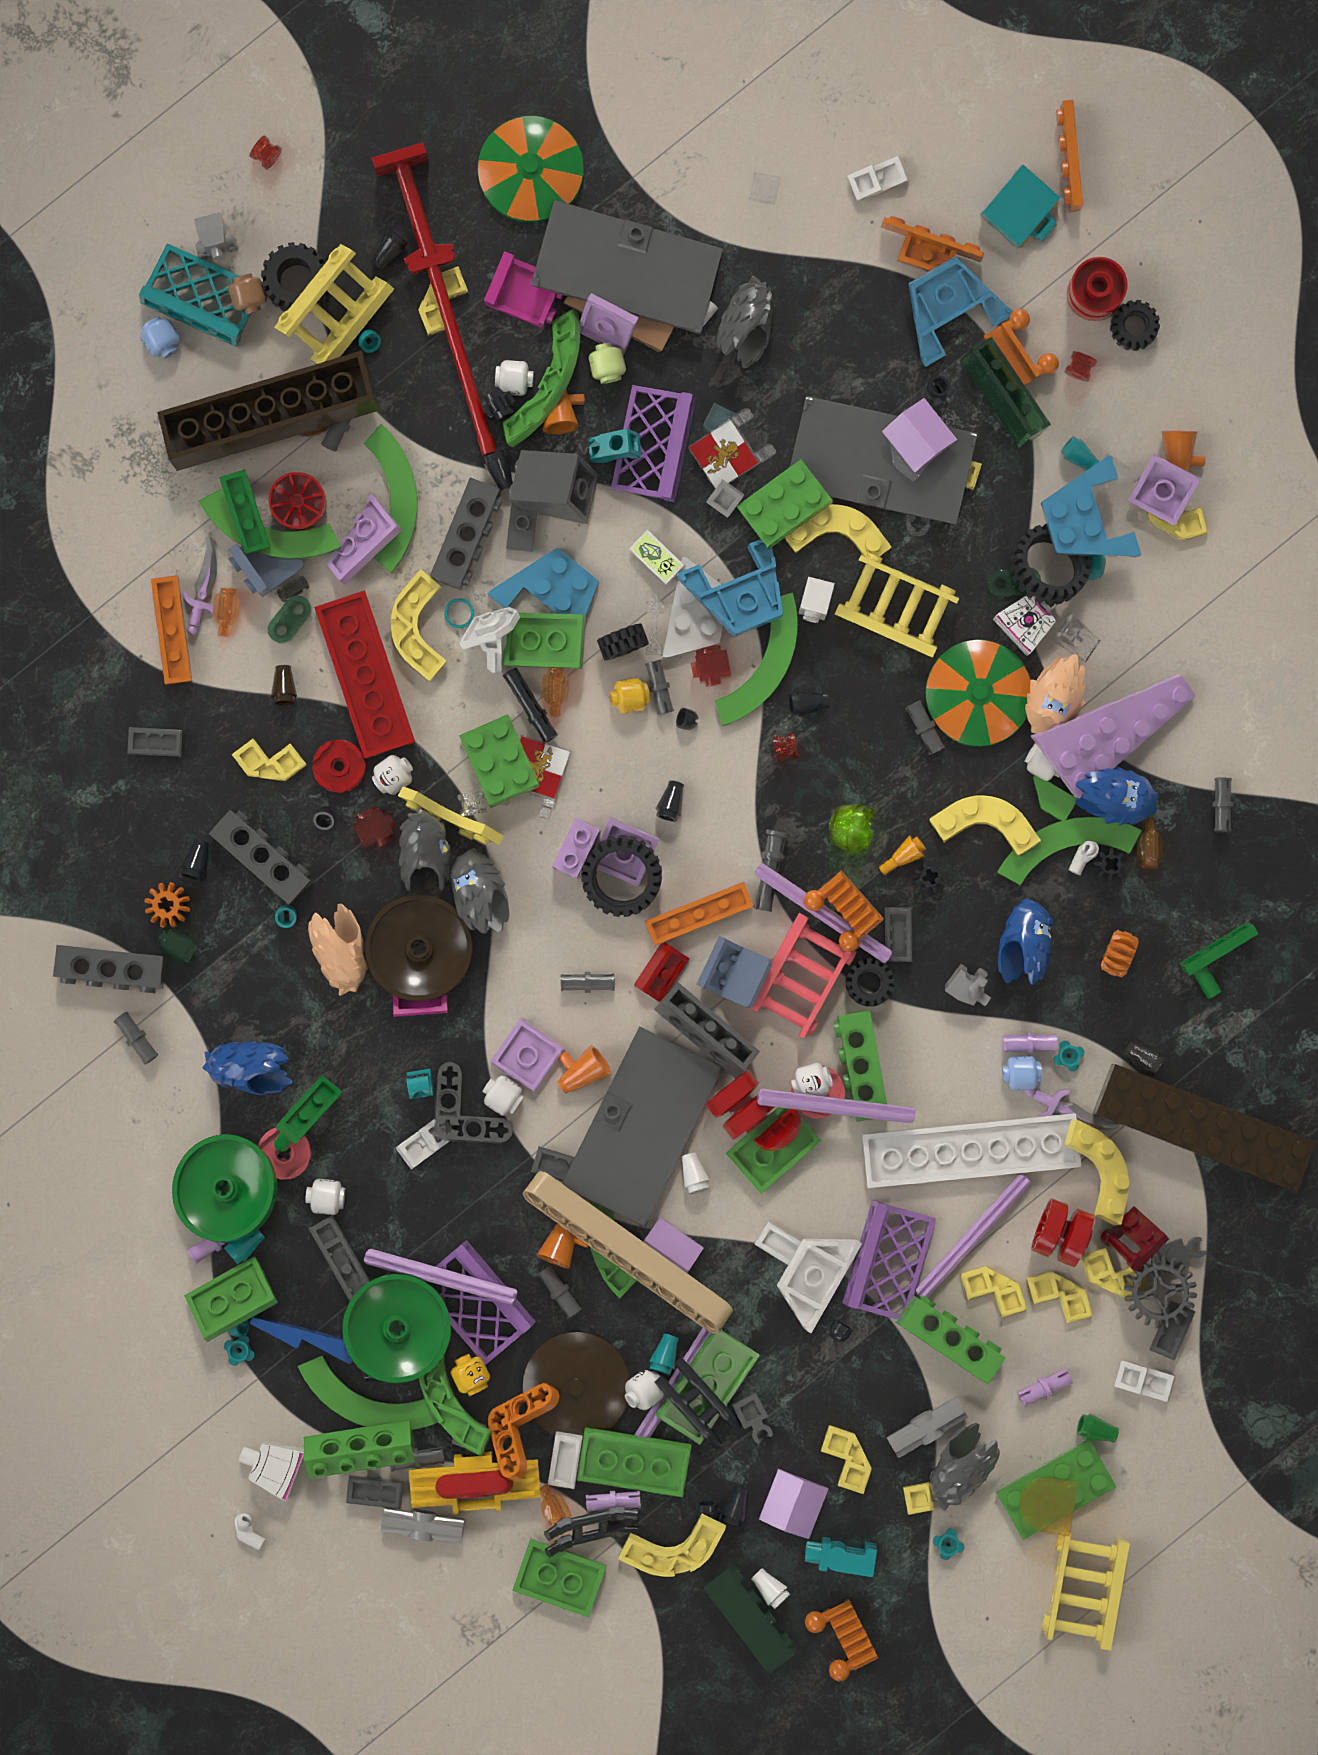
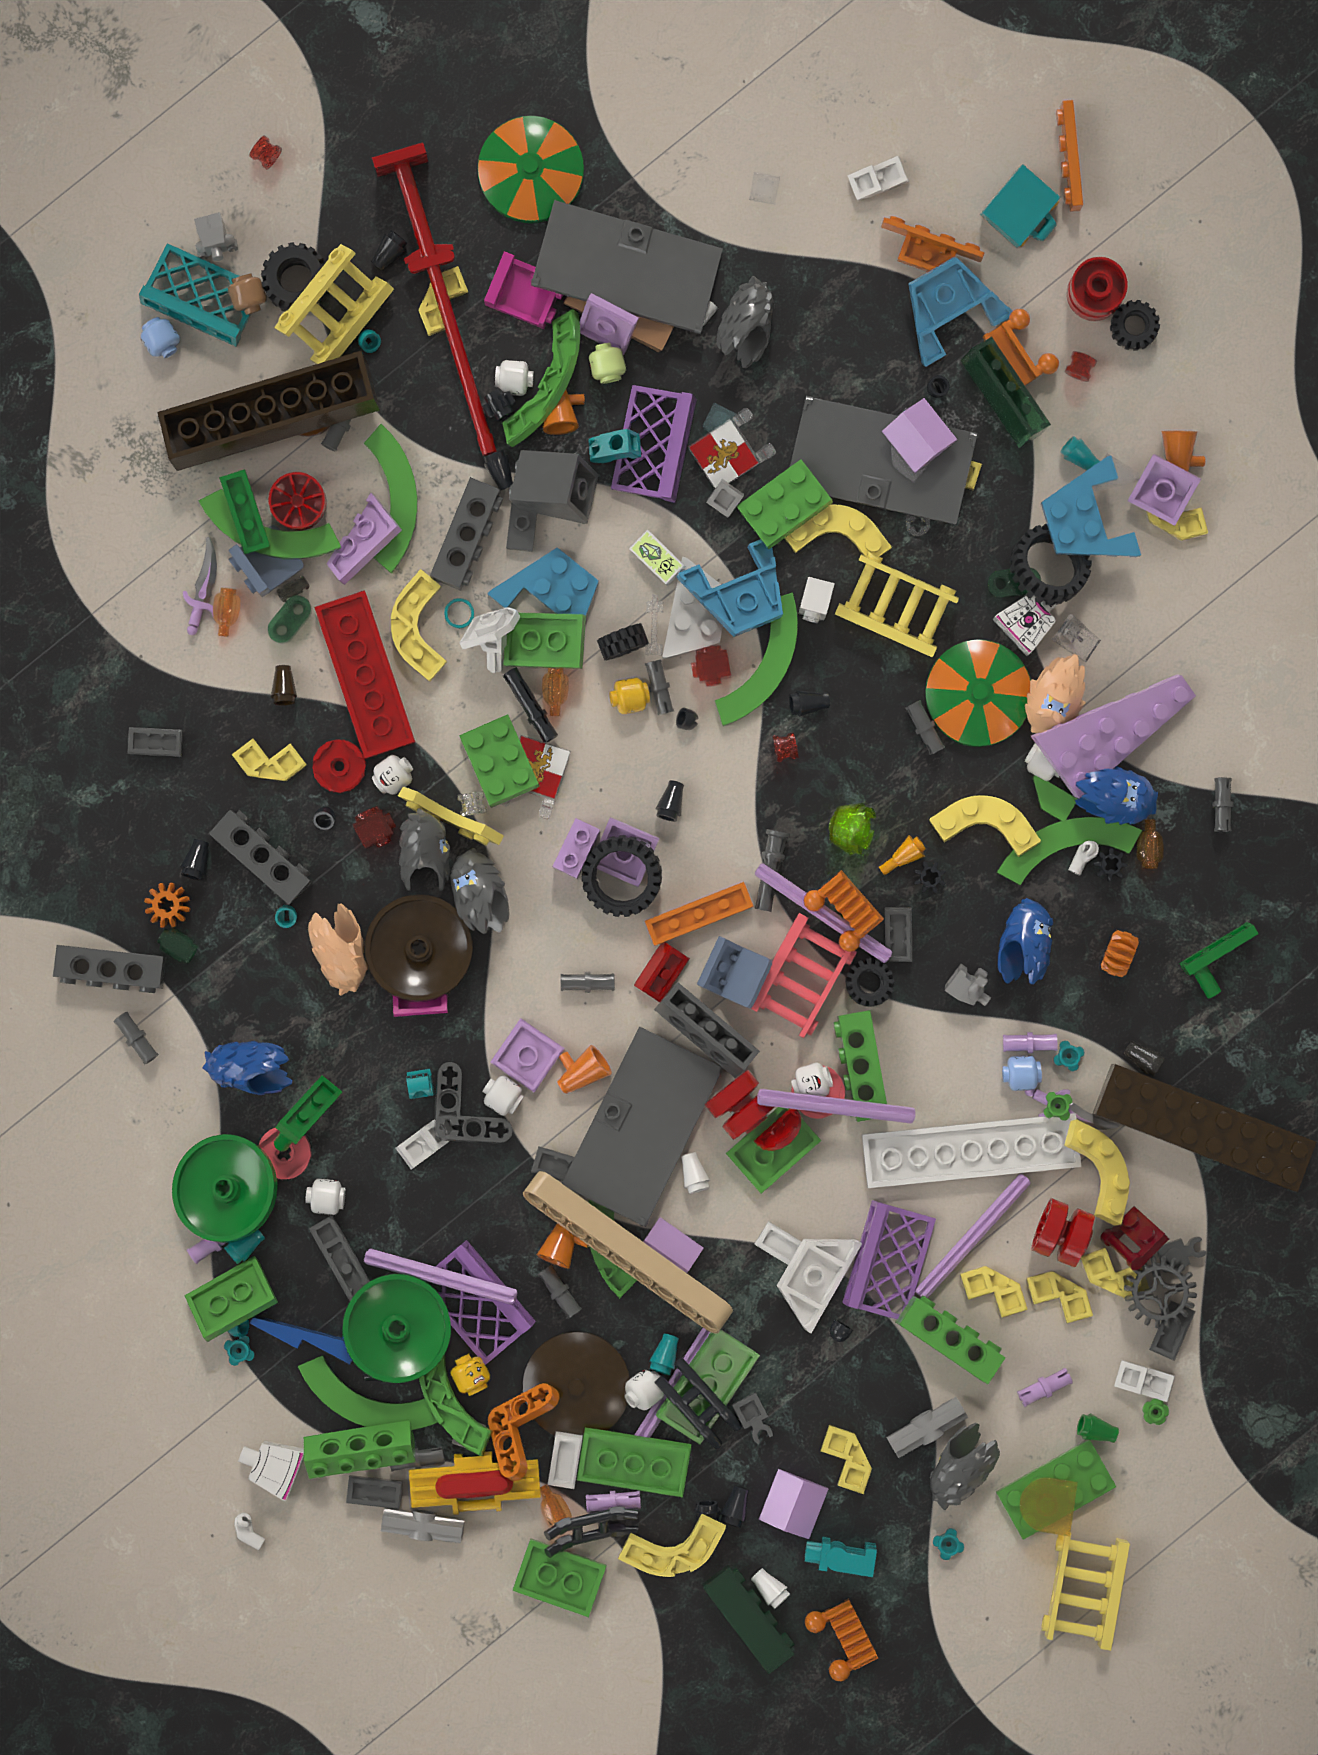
orange plate [151,575,192,685] -> none
light yellow tile [903,1482,935,1515] -> none
teal arm [1088,555,1106,581] -> none
none -> bright green plate [1044,1092,1072,1121]
none -> bright green plate [1142,1398,1169,1425]

